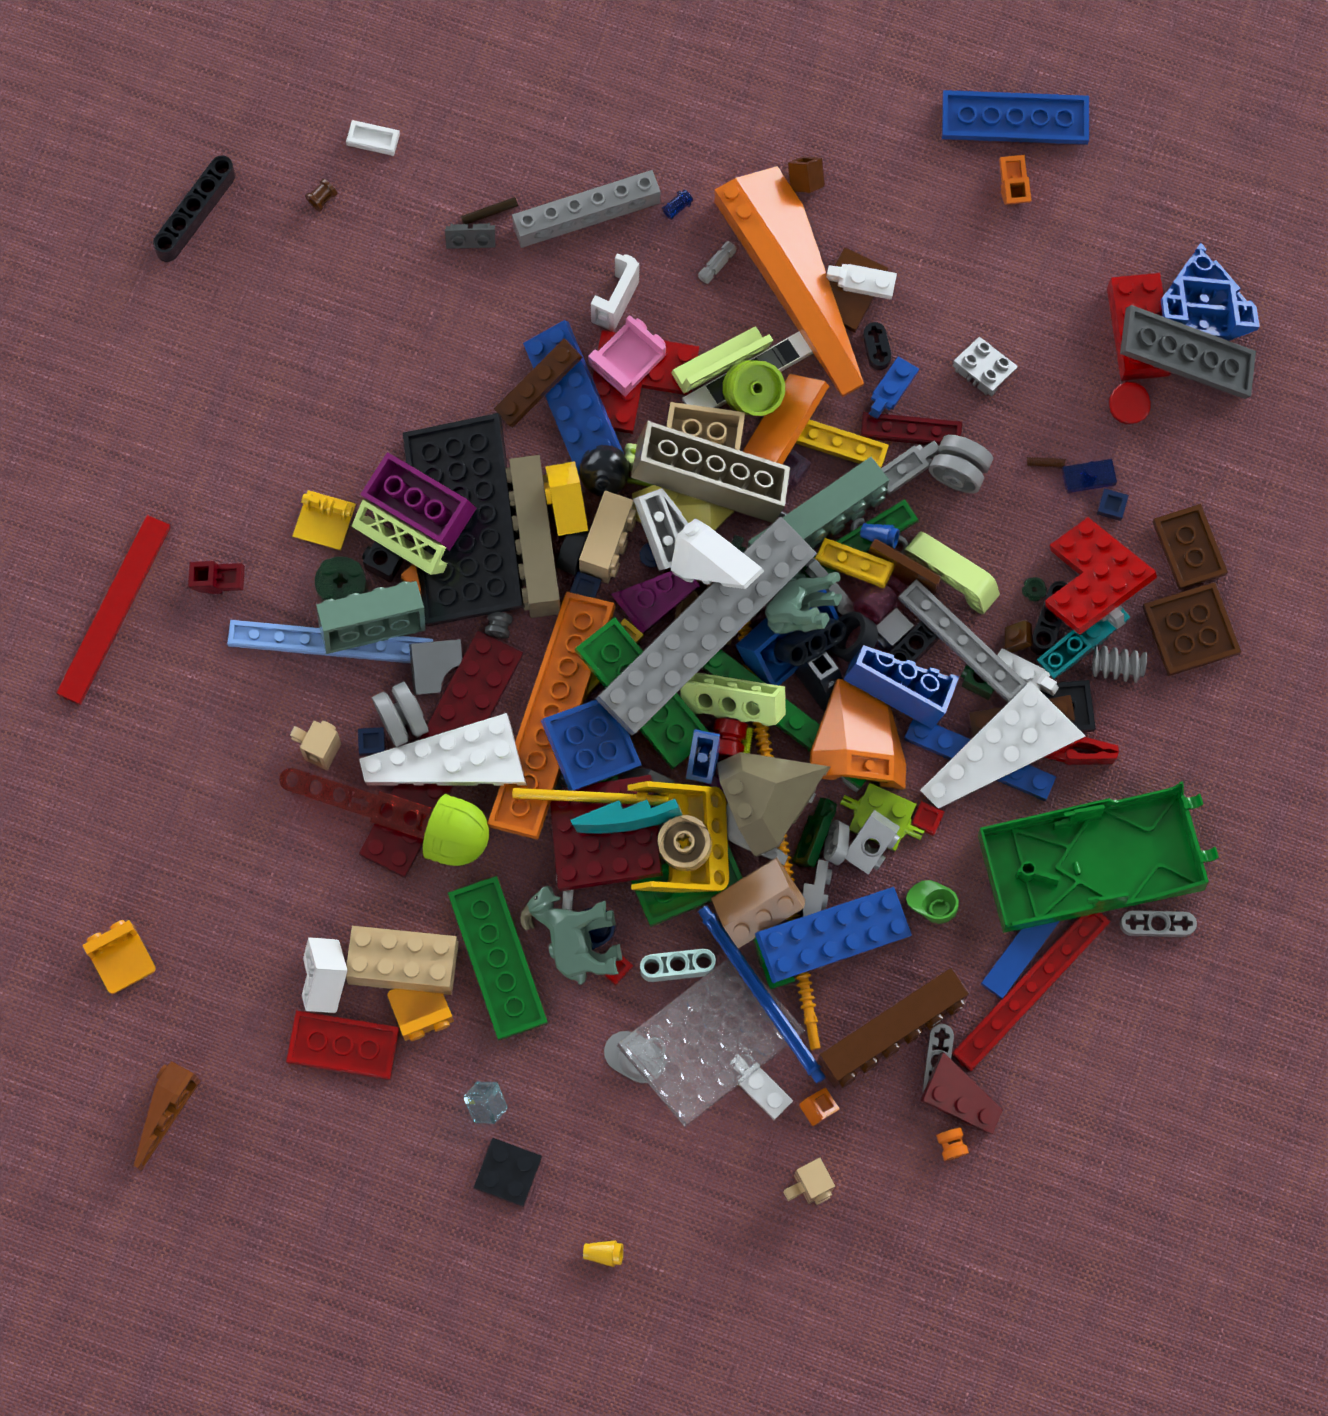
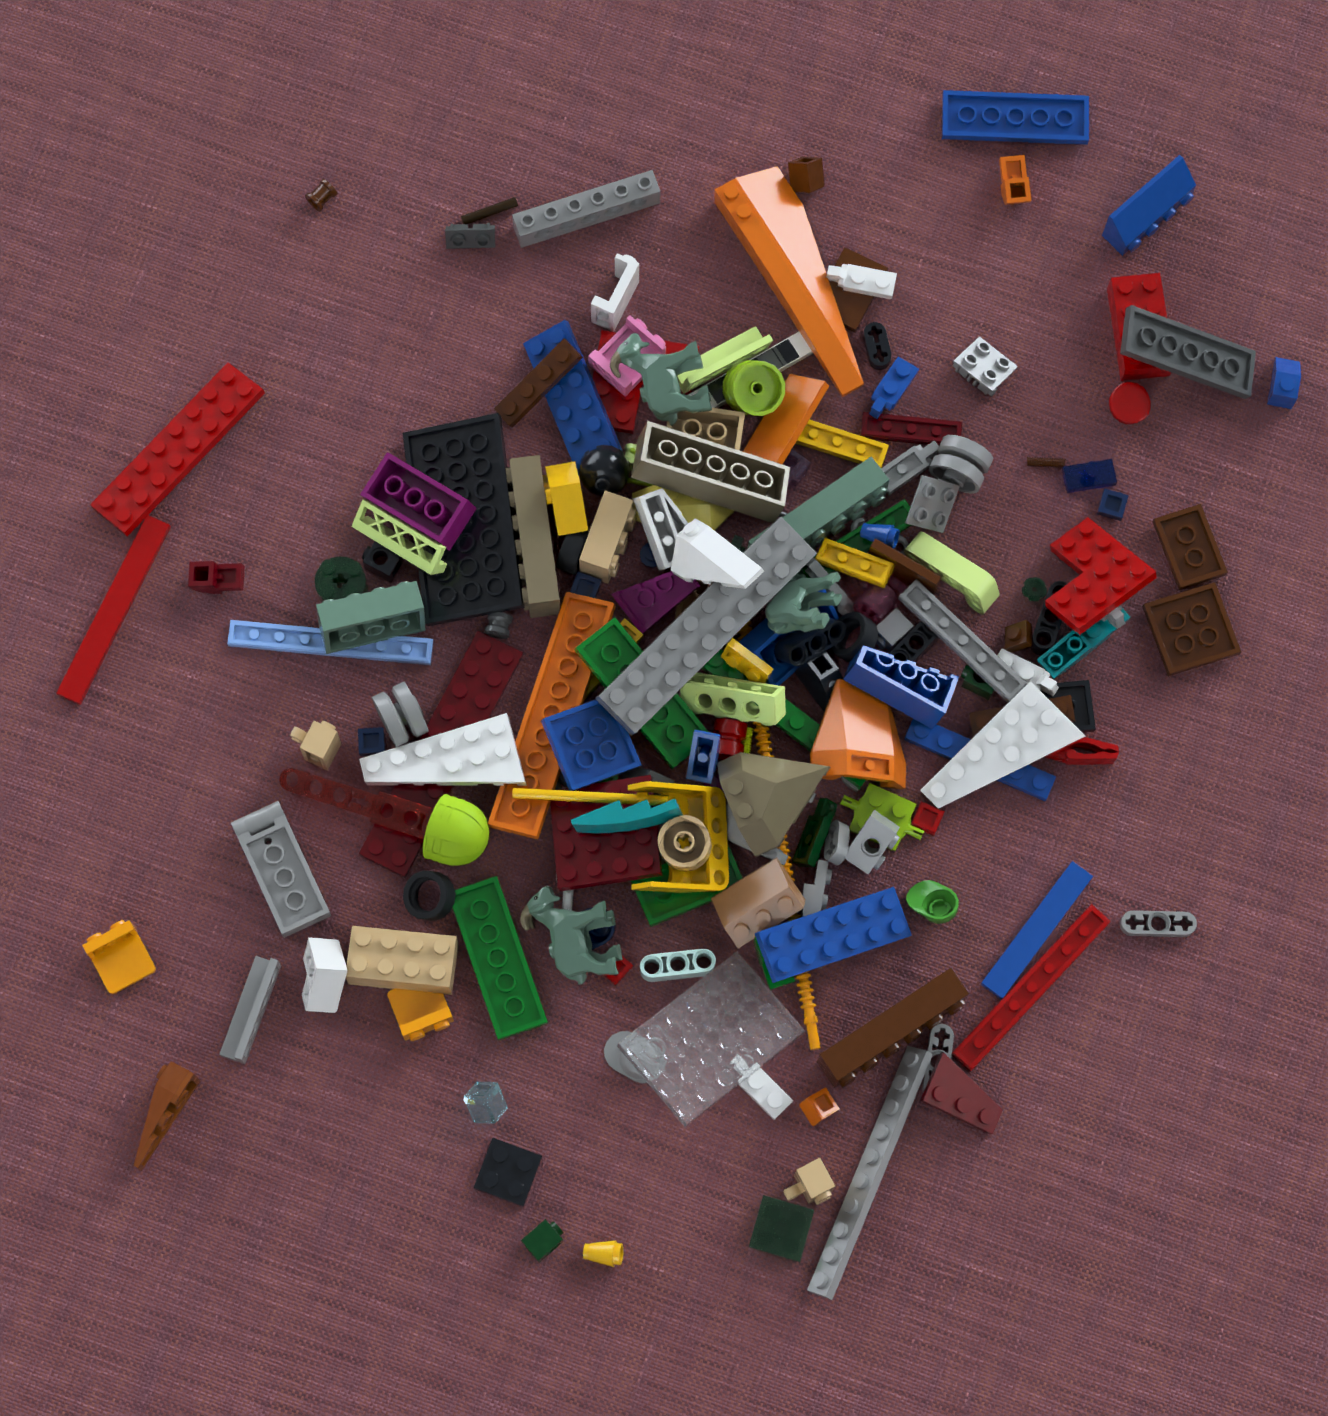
black beam [153,155,235,262] -> none
red tile [286,1010,400,1080] -> none
yellow hinge [292,490,356,551] -> none
white tile [346,120,400,156] -> none
orange slope [401,564,422,598] -> none
dark grey tile [409,639,462,695] -> none
clear blue pin [662,189,694,220] -> none
light grey axle [698,241,737,284] -> none
blue piece [698,906,826,1084] -> none
orange wheel [936,1128,969,1161] -> none
green piece [978,781,1219,933] -> none
light grey piece [1092,645,1147,683] -> none
blue wedge [1161,243,1260,341] -> none
none -> red plate [90,362,265,537]
none -> light grey fence [219,956,281,1064]
none -> light grey hinge [231,801,331,938]
none -> black tyre [403,870,456,921]
none -> dark green brick [521,1219,563,1263]
none -> sand green animal [610,333,712,425]
none -> yellow plate [721,638,774,683]
none -> clear green plate [748,1195,814,1263]
none -> light grey plate [807,1046,933,1300]
none -> light grey hinge [905,475,960,533]
none -> blue slope [1102,155,1196,256]
none -> blue slope [1267,357,1301,409]

